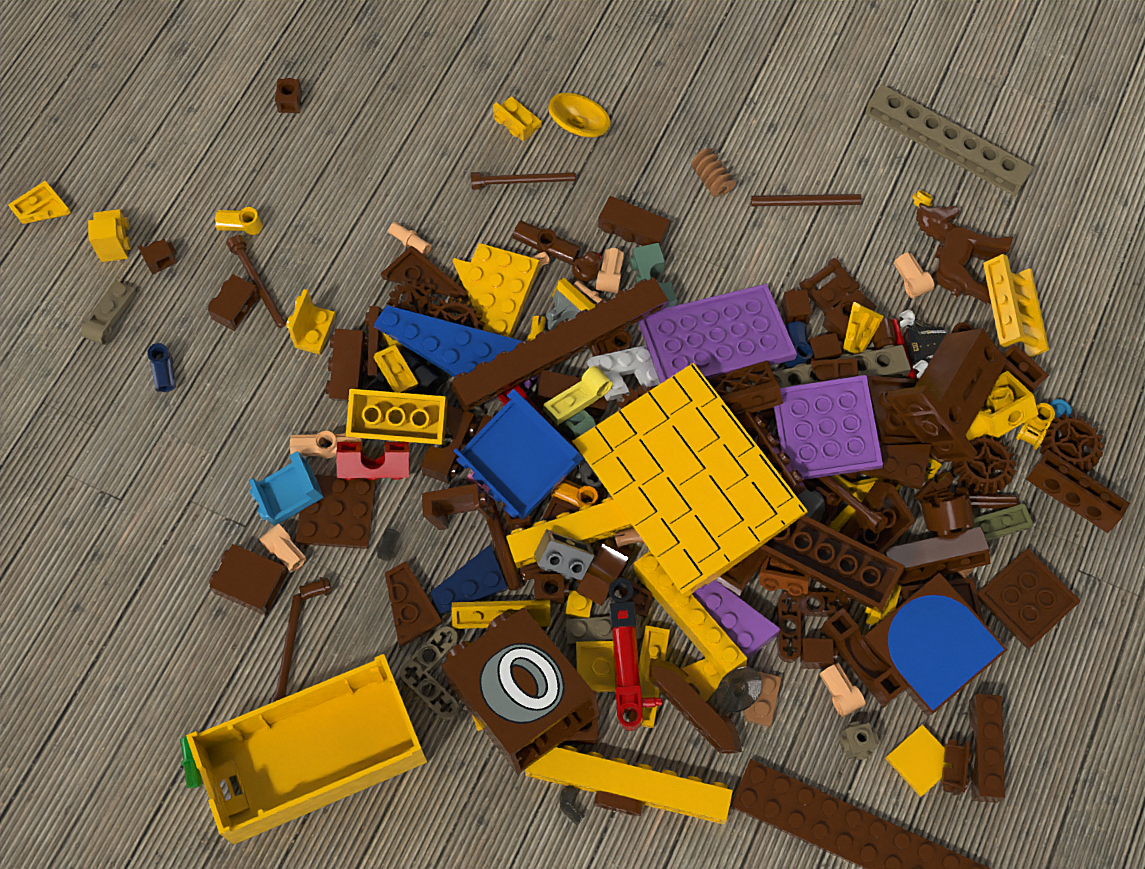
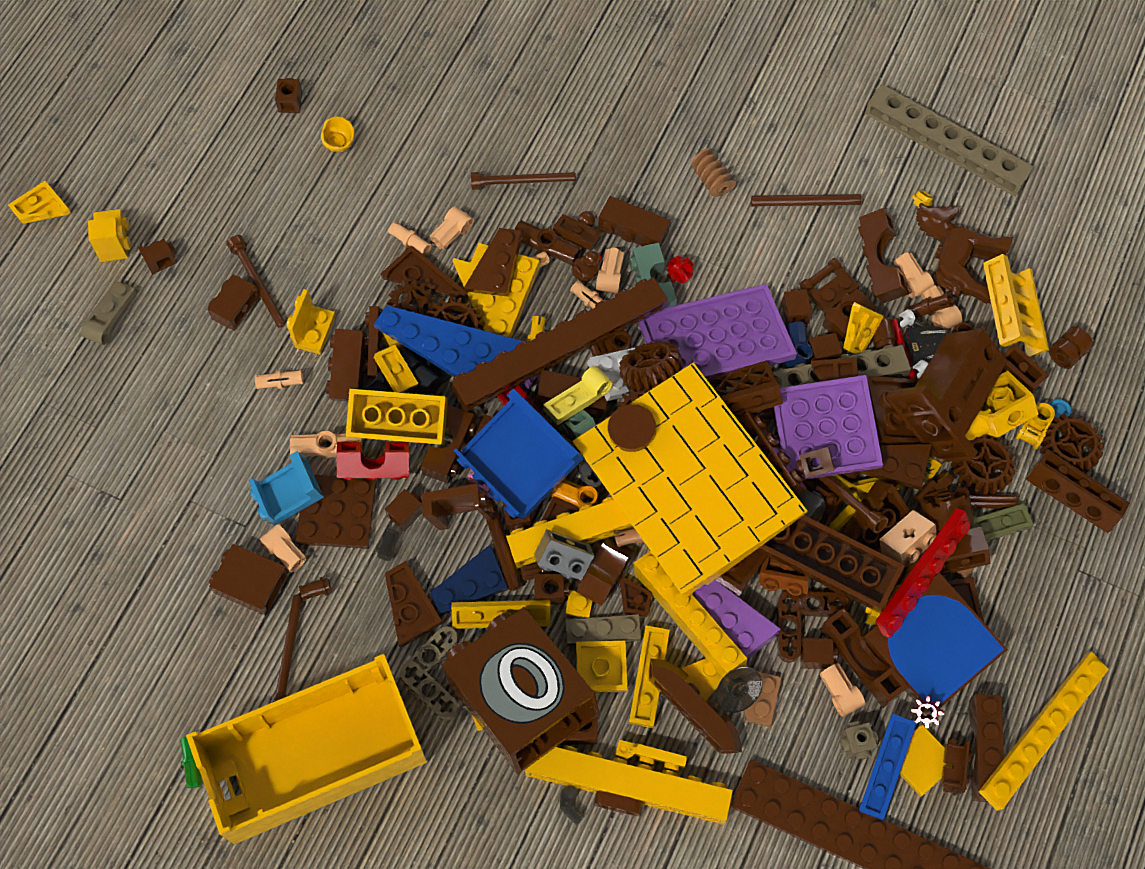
dark blue piece [147,343,176,392] -> none
yellow piece [215,207,263,235] -> none
yellow bracket [493,96,542,142] -> none
piece [545,278,595,330] -> none
yellow dish [548,93,610,138] -> none
red piece [609,578,662,731] -> none
reddish brown plate [977,548,1081,650] -> none
none -> light nougat pin [255,370,304,389]
none -> yellow hair [321,116,355,152]
none -> reddish brown brick [385,489,423,532]
none -> light nougat piece [430,206,474,250]
none -> reddish brown wing [464,228,523,297]
none -> reddish brown plate [552,211,602,251]
none -> reddish brown tile [608,404,656,452]
none -> yellow hinge [615,740,687,772]
none -> reddish brown gear [619,340,683,391]
none -> red gear [666,256,694,284]
none -> reddish brown brick [797,446,836,478]
none -> reddish brown arch [858,208,909,303]
none -> blue plate [859,713,916,820]
none -> red plate [875,508,971,638]
none -> light nougat brick [879,510,937,568]
none -> reddish brown pin [906,293,954,318]
none -> gear [911,695,945,728]
none -> light nougat piece [921,285,962,330]
none -> yellow plate [979,651,1109,811]
none -> reddish brown wheel [1048,326,1093,369]

